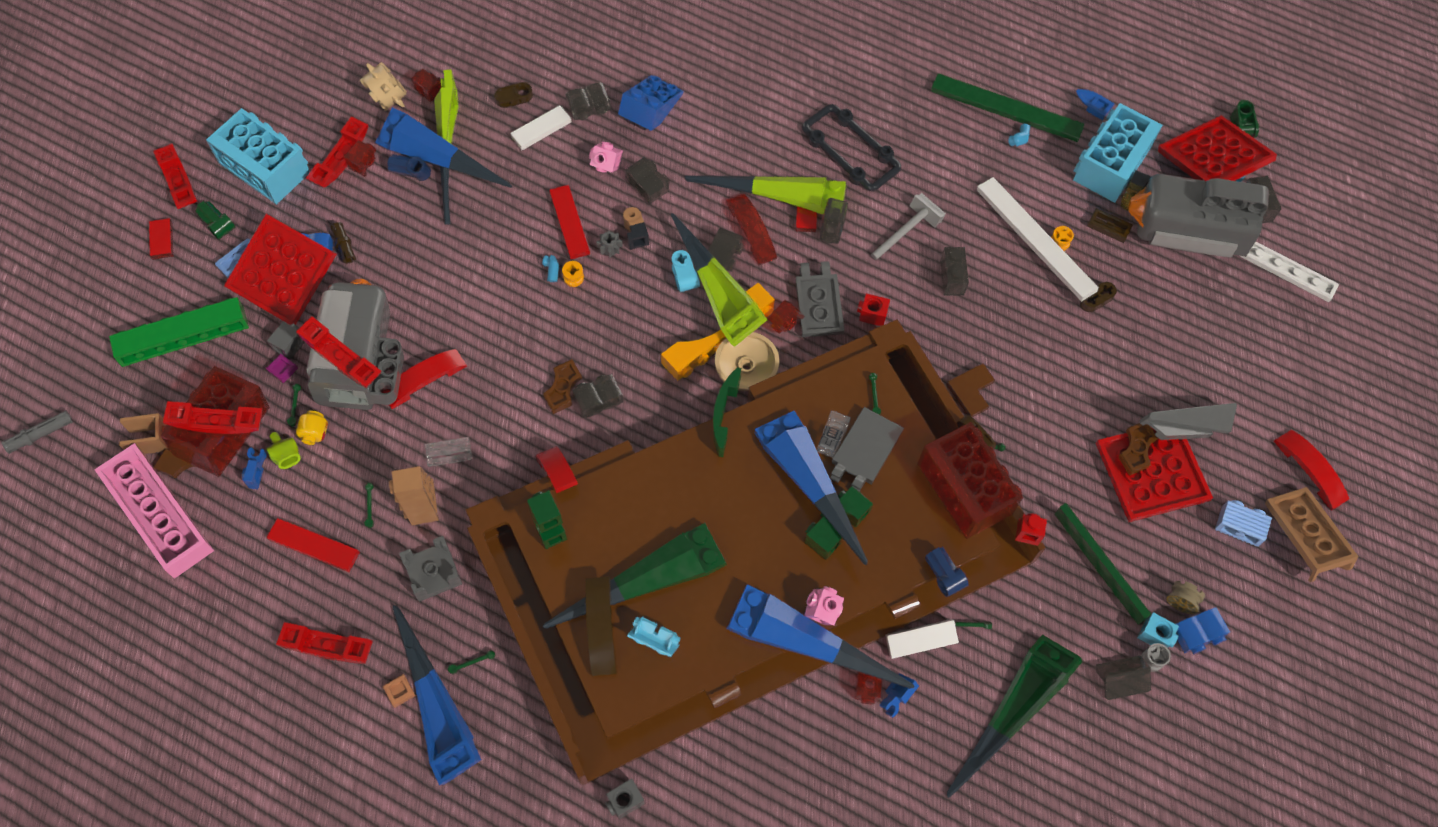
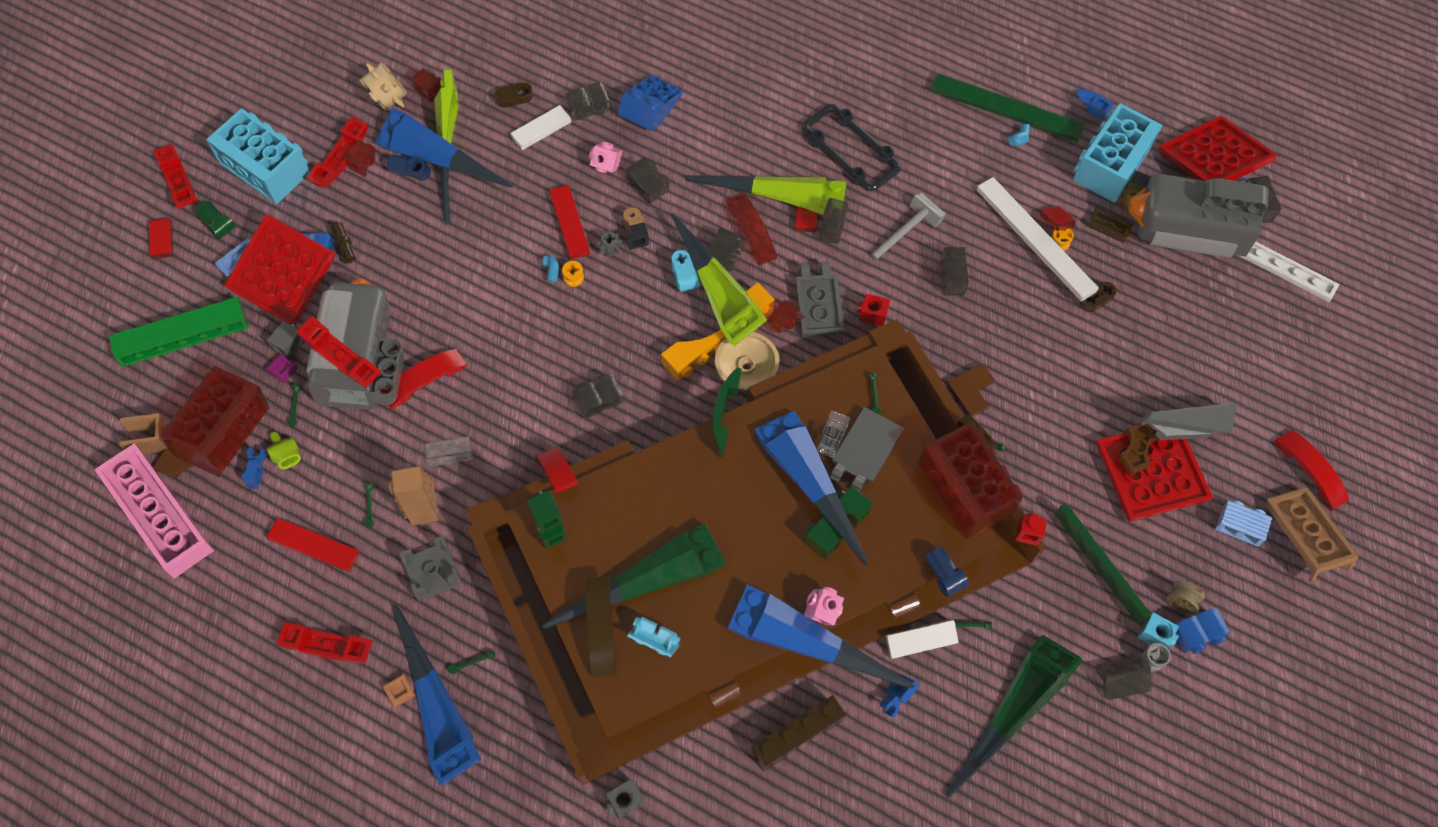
dark grey pin [1,410,73,454] -> none
red slope [163,401,263,434] -> none
yellow head [296,411,328,445] -> none
reddish brown tile [543,359,582,414] -> none
clear red brick [855,671,882,705] -> none
dark green piece [1230,100,1259,138] -> none
none -> dark brown arch [751,695,846,772]
none -> tile [1040,206,1076,231]

